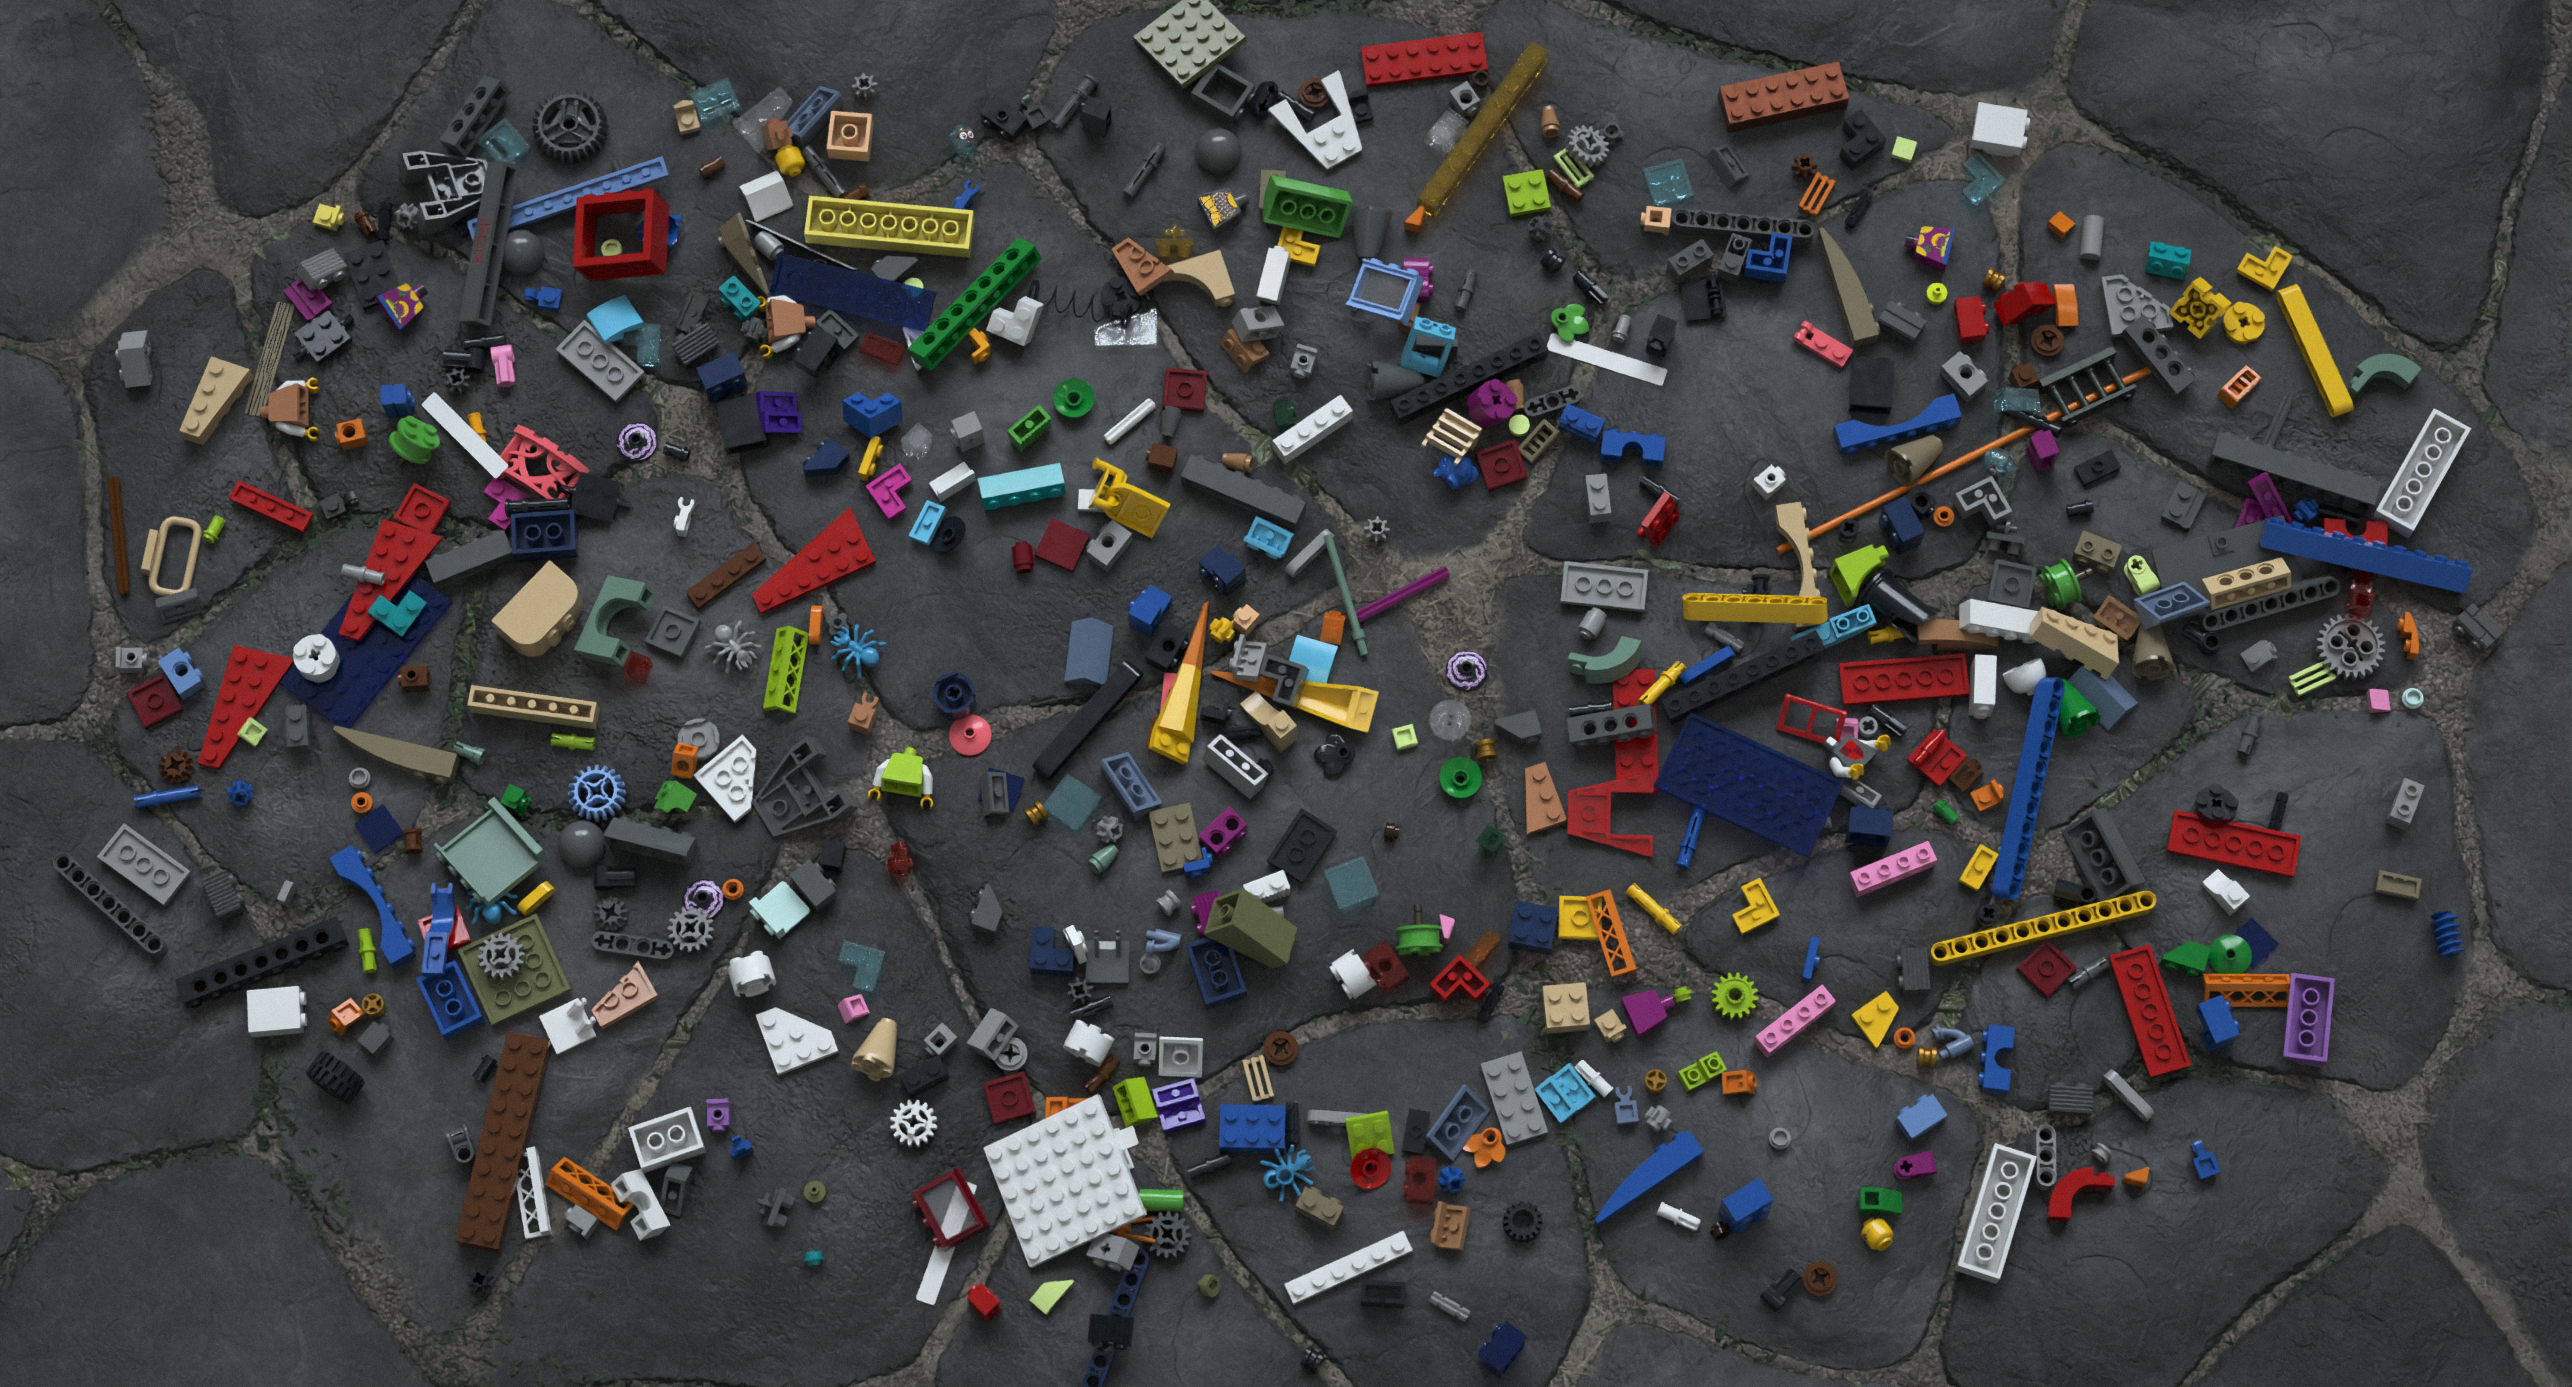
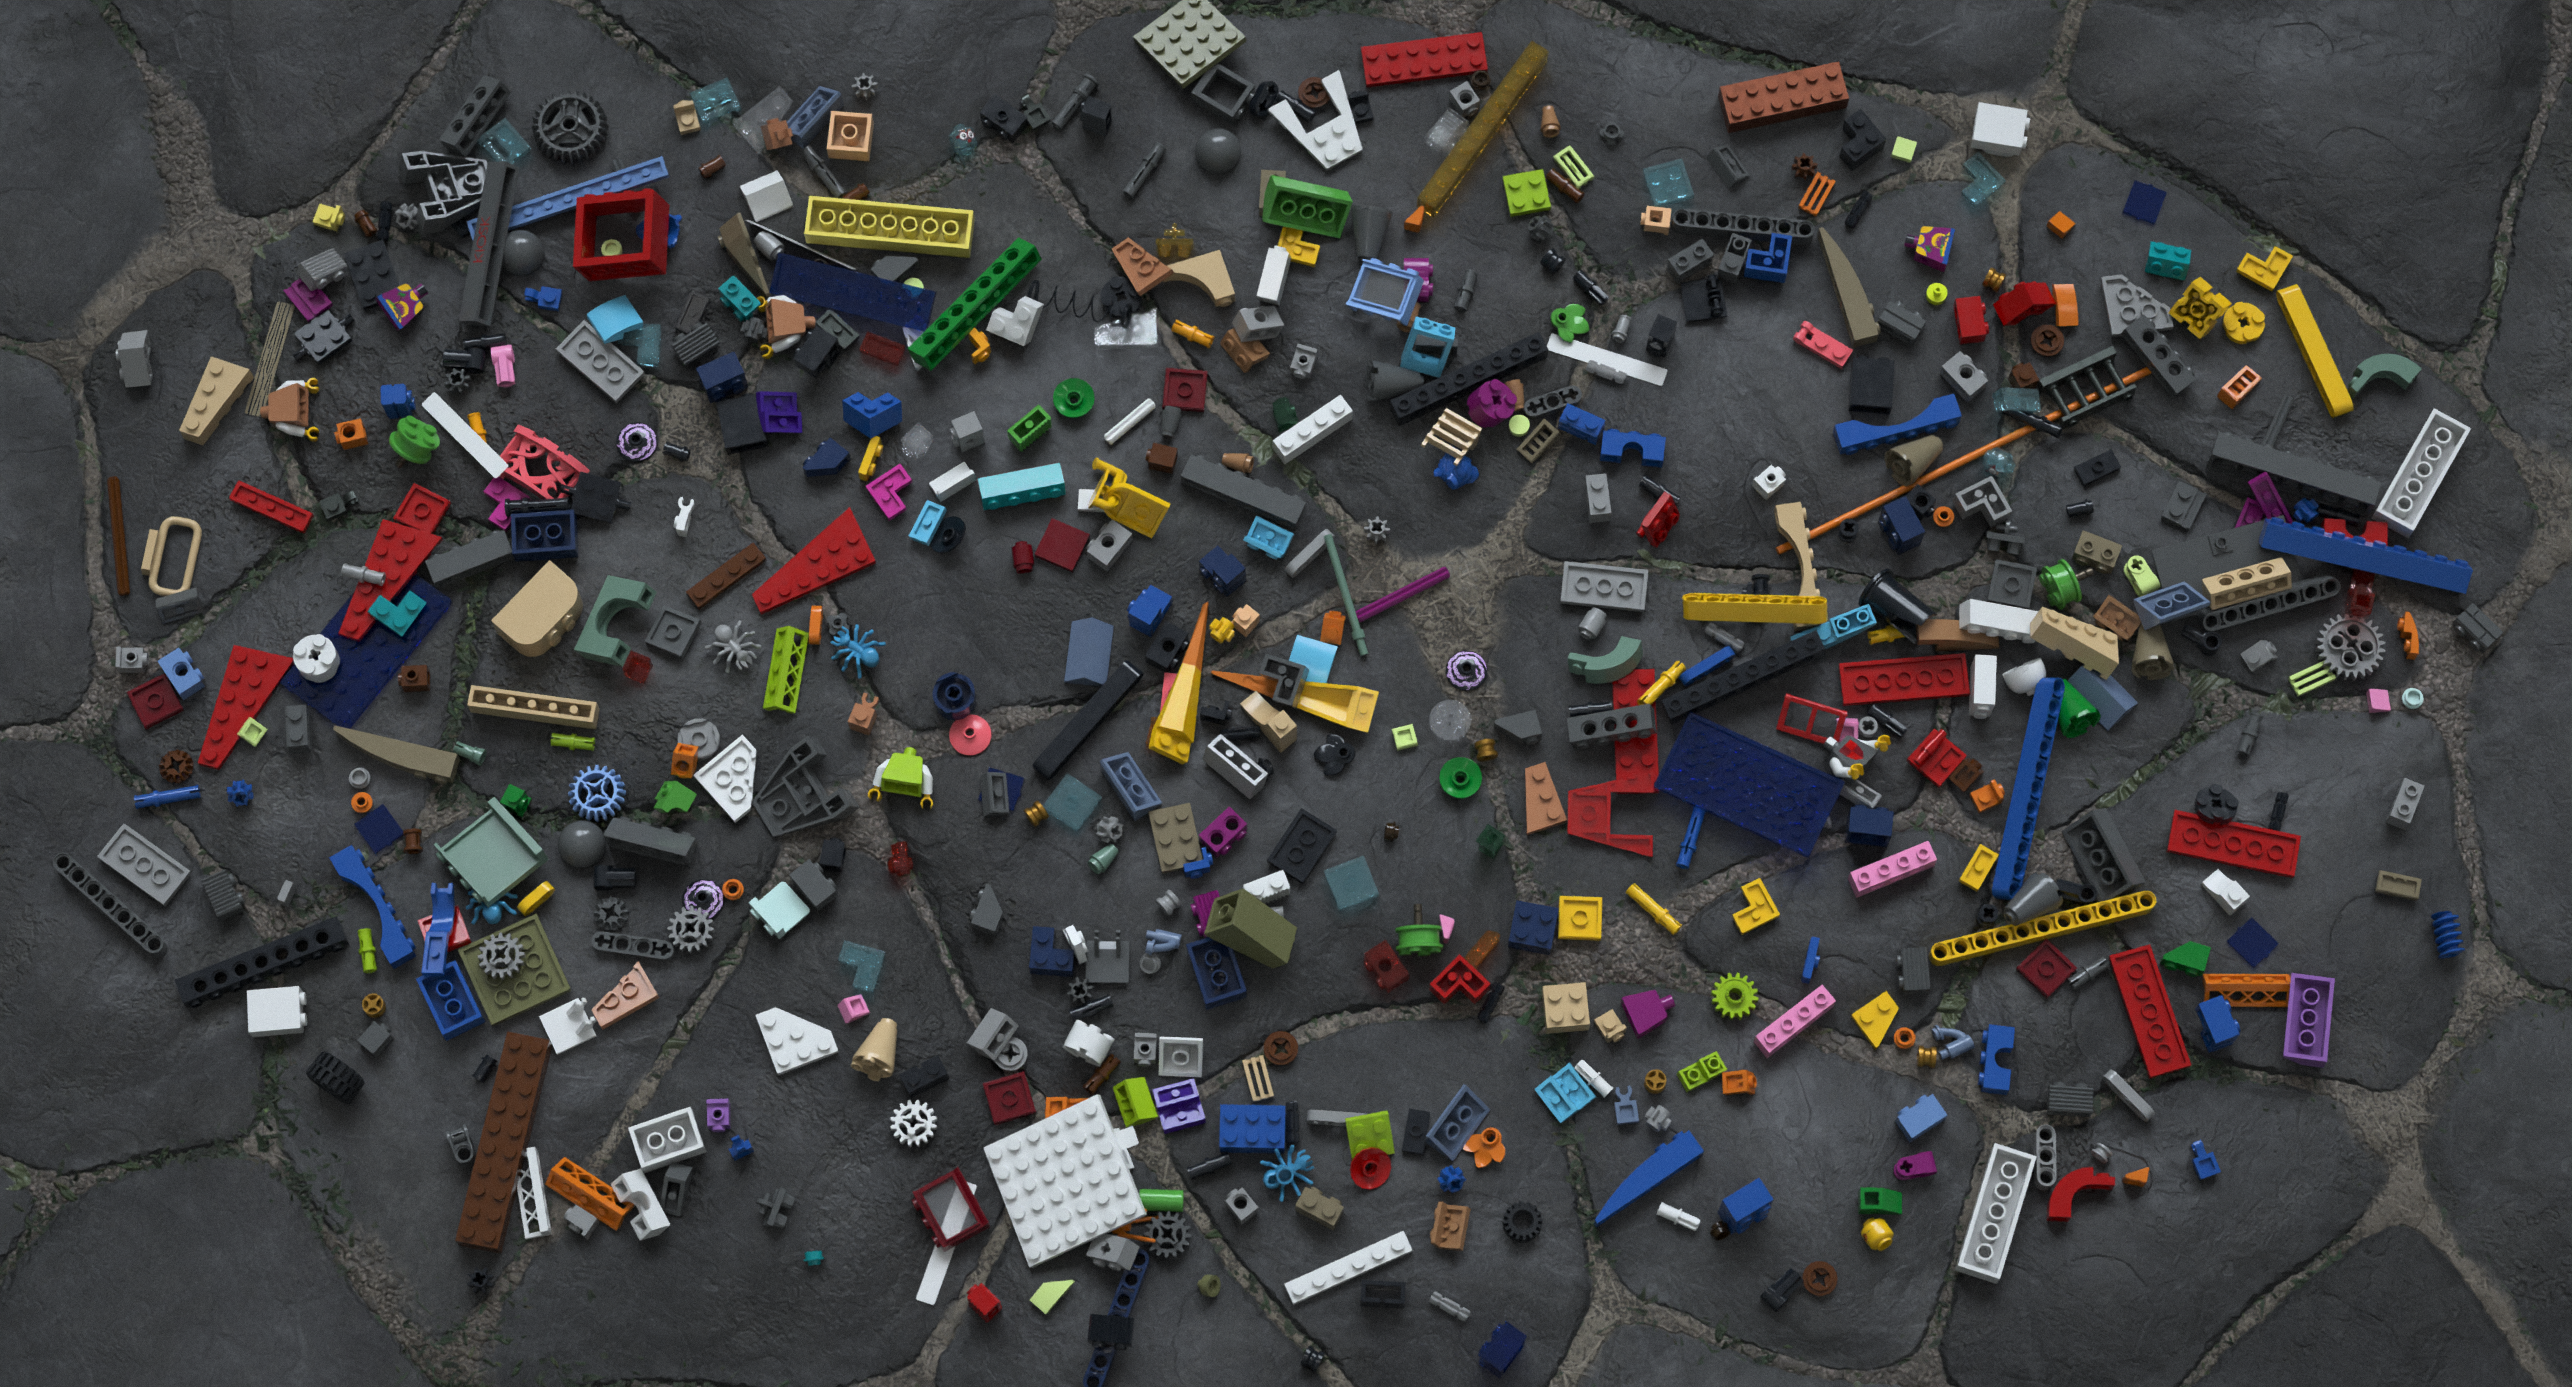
lime pin [203,515,226,543] -> none
orange bracket [328,998,365,1036] -> none
white brick [728,951,776,997] -> none
yellow head [775,145,805,177] -> none
olive tile [804,1181,826,1204] -> none
light grey brick [924,1023,958,1058] -> none
blue plate [953,180,980,210] -> none
dark grey torso [1197,188,1249,236] -> none
light grey bracket [1229,634,1268,682] -> none
white brick [1329,949,1377,999] -> none
clear red brick [1403,1156,1437,1205] -> none
dark red tile [1476,439,1528,492] -> none
light grey plate [1480,1051,1548,1146] -> none
light grey gear [1565,125,1609,167] -> none
orange fence [1586,889,1637,978] -> none
lime plate [1671,986,1692,1003] -> none
light grey plate [1769,1128,1791,1150] -> none
lime hips [1829,544,1889,608] -> none
green pin [1932,799,1960,826] -> none
magenta brick [2025,430,2060,472] -> none
light grey brick [2079,215,2104,260] -> none
green dish [2208,934,2252,974] -> none
none -> light orange pin [1171,320,1214,348]
none -> light grey brick [1225,1187,1259,1225]
none -> light grey axle [1586,360,1627,384]
none -> dark grey cone [2003,872,2063,926]
none -> clear blue piece [2122,180,2167,224]

